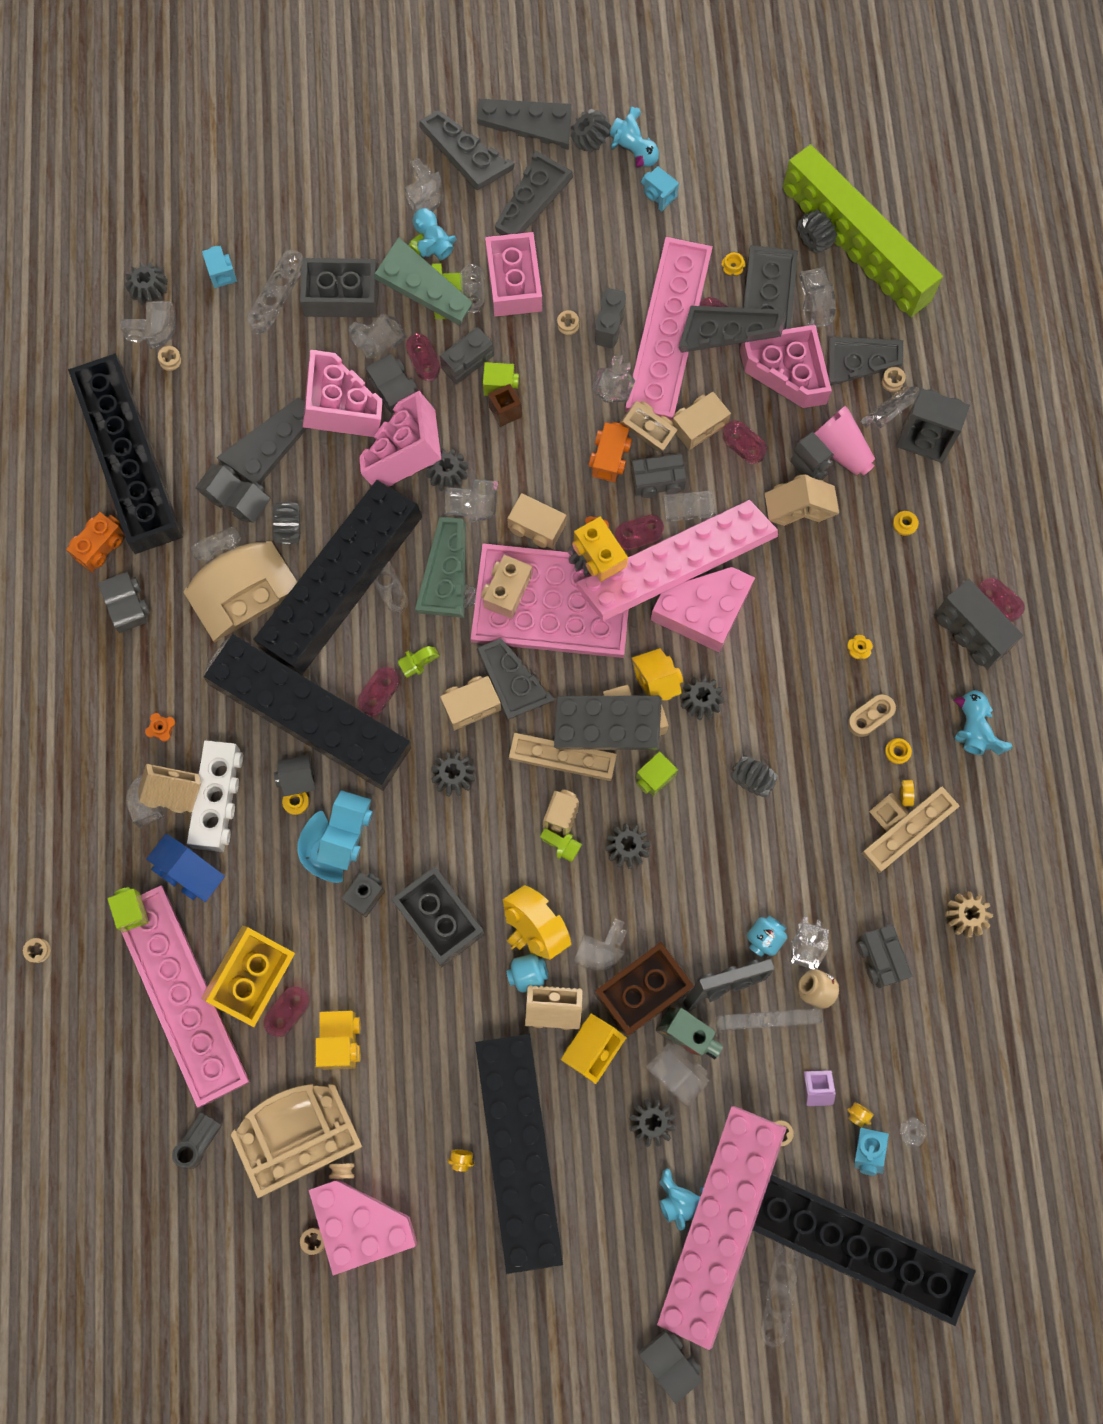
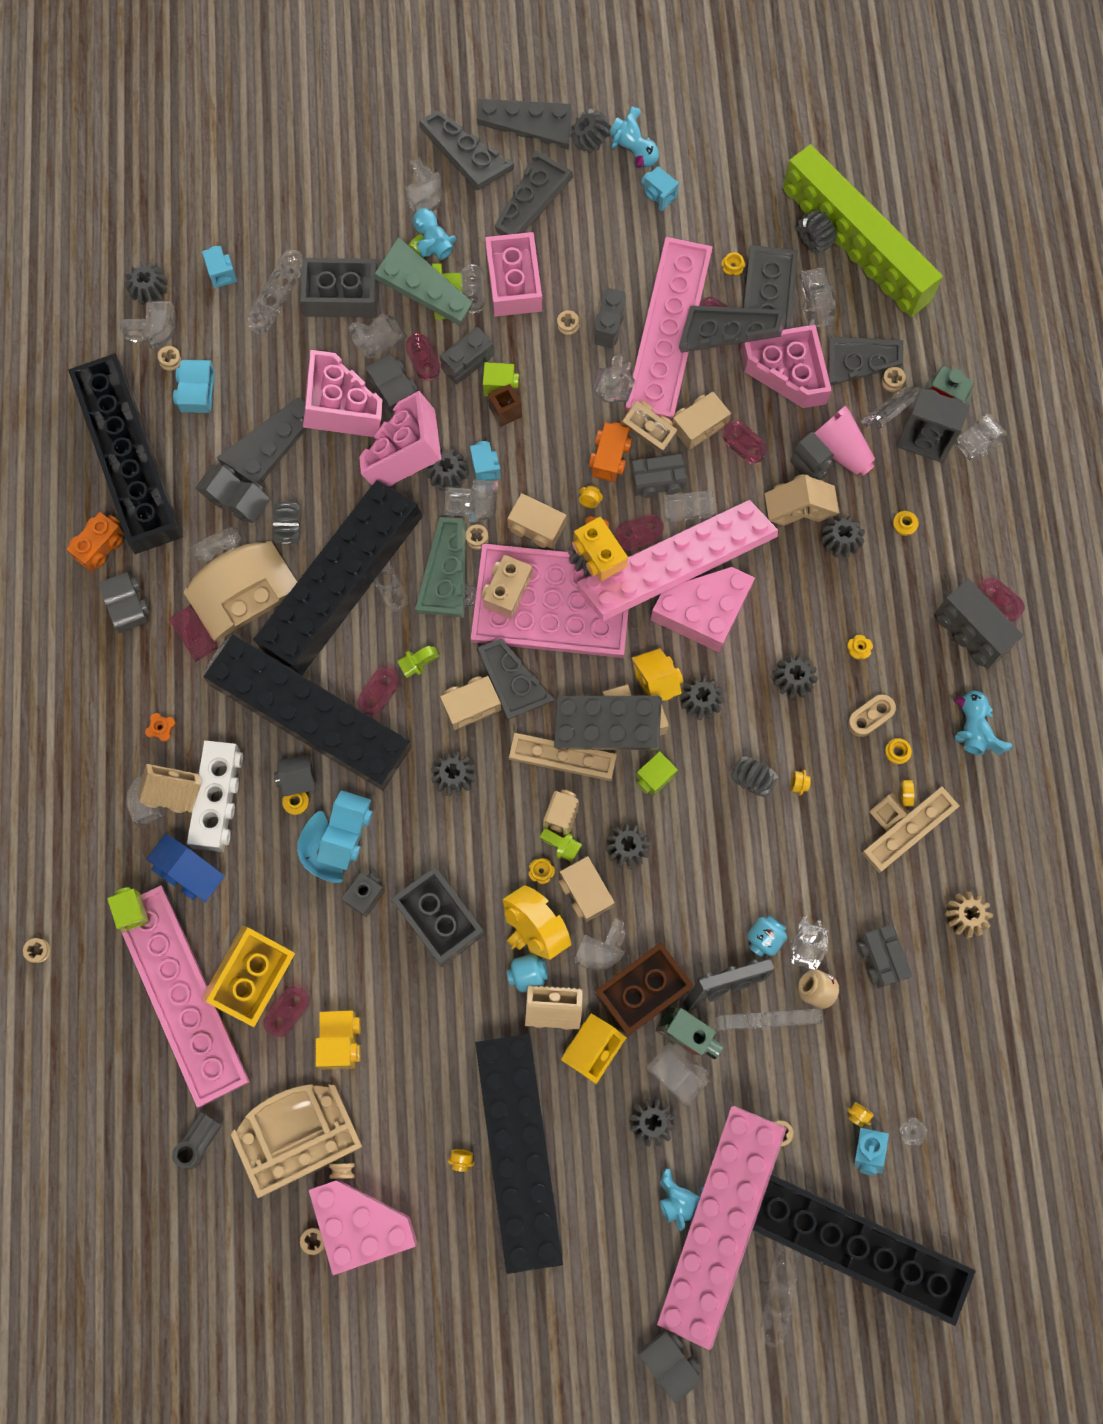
lavender slope [804,1071,836,1106] -> none
none -> clear pink plate [168,606,218,662]
none -> medium azure brick [173,360,215,413]
none -> tan bush [466,524,489,550]
none -> medium azure brick [470,441,501,483]
none -> yellow plate [529,858,555,884]
none -> tan brick [558,856,615,922]
none -> yellow plate [579,485,603,508]
none -> dark grey gear [773,654,818,698]
none -> yellow plate [790,770,811,796]
none -> dark grey gear [821,514,865,558]
none -> sand green torso [924,366,974,404]
none -> clear brick [955,414,1008,461]

